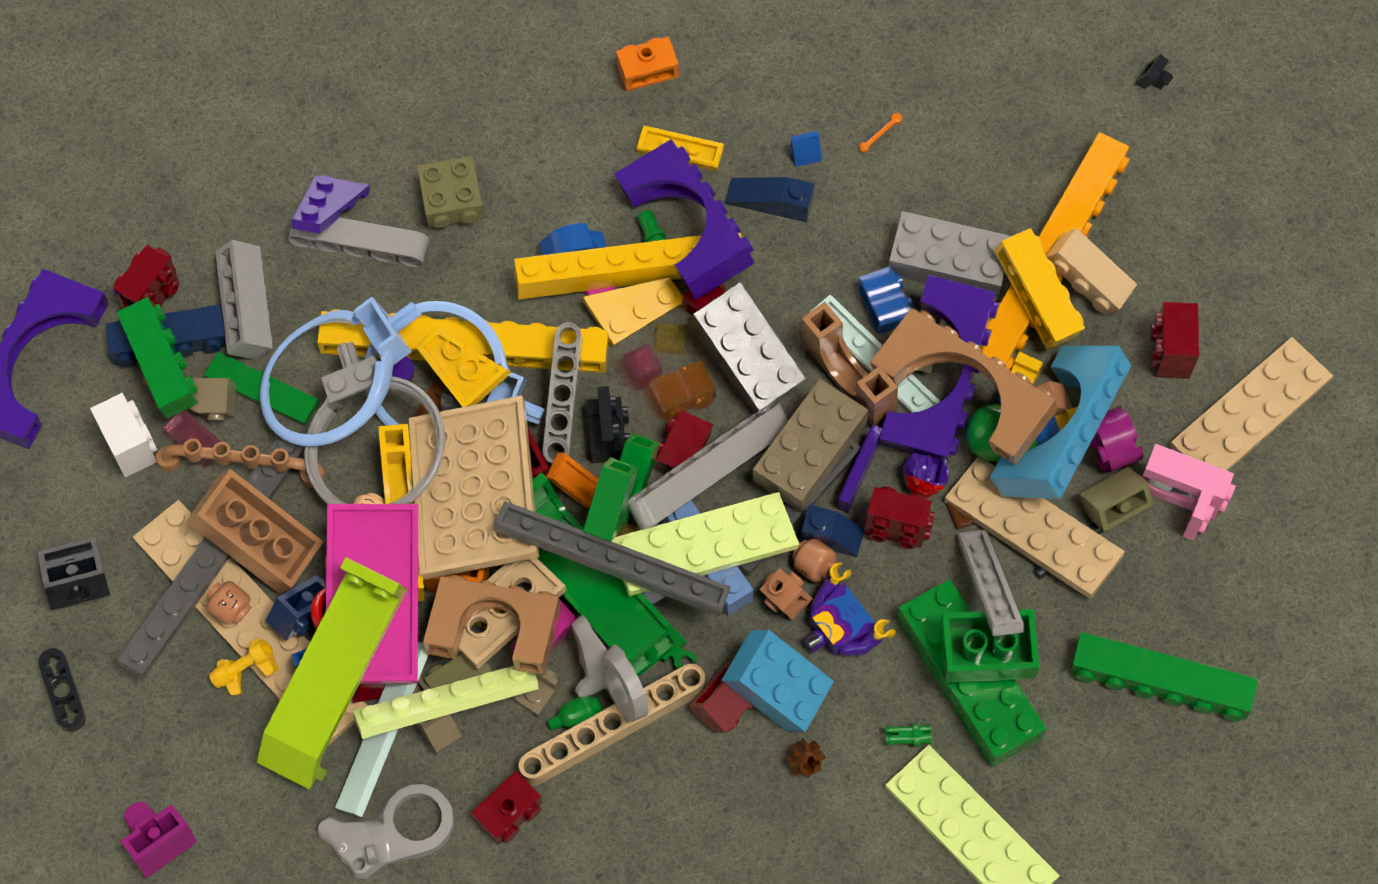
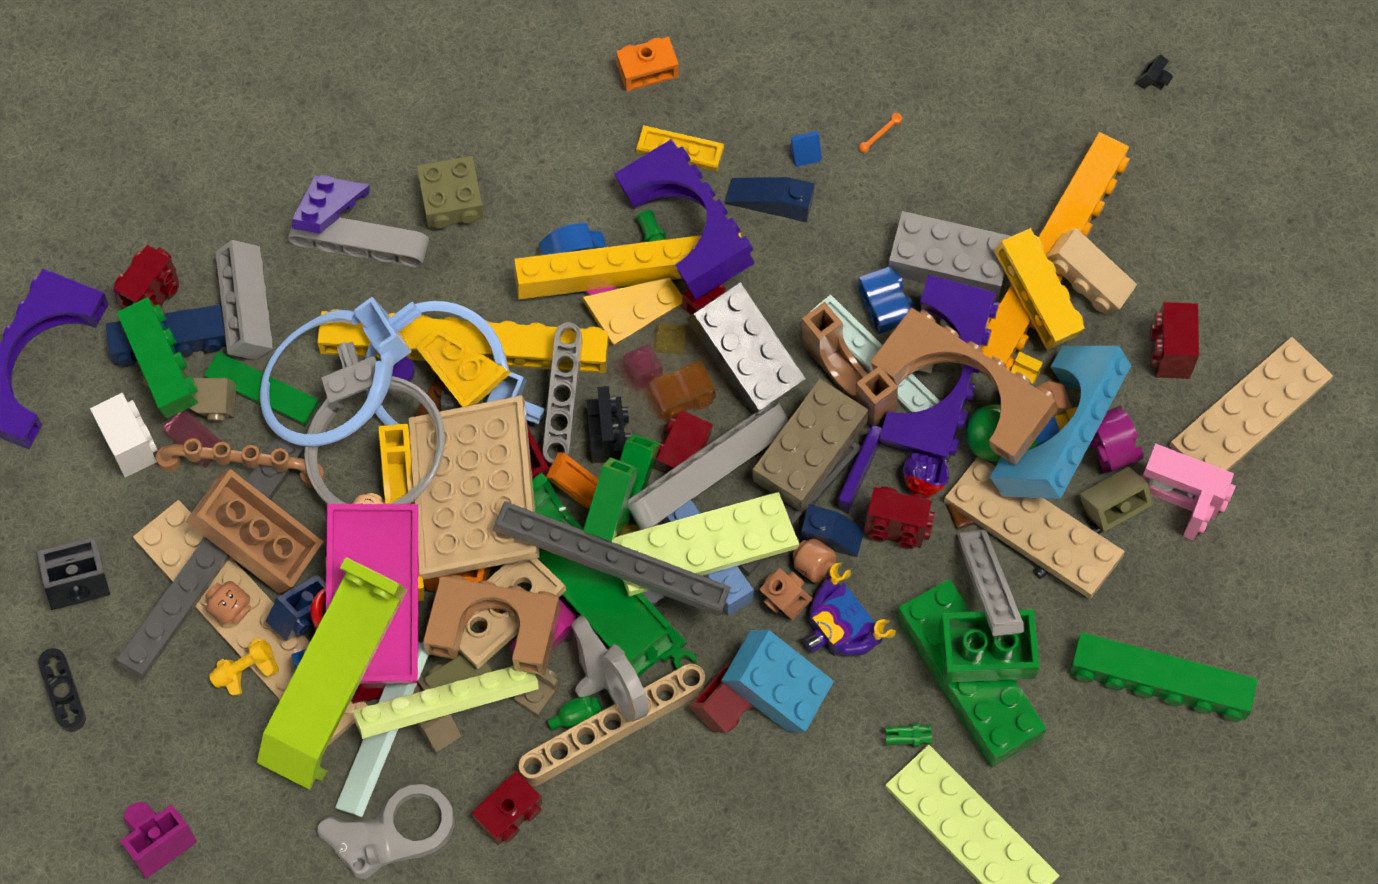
reddish brown gear [785,738,826,778] -> none

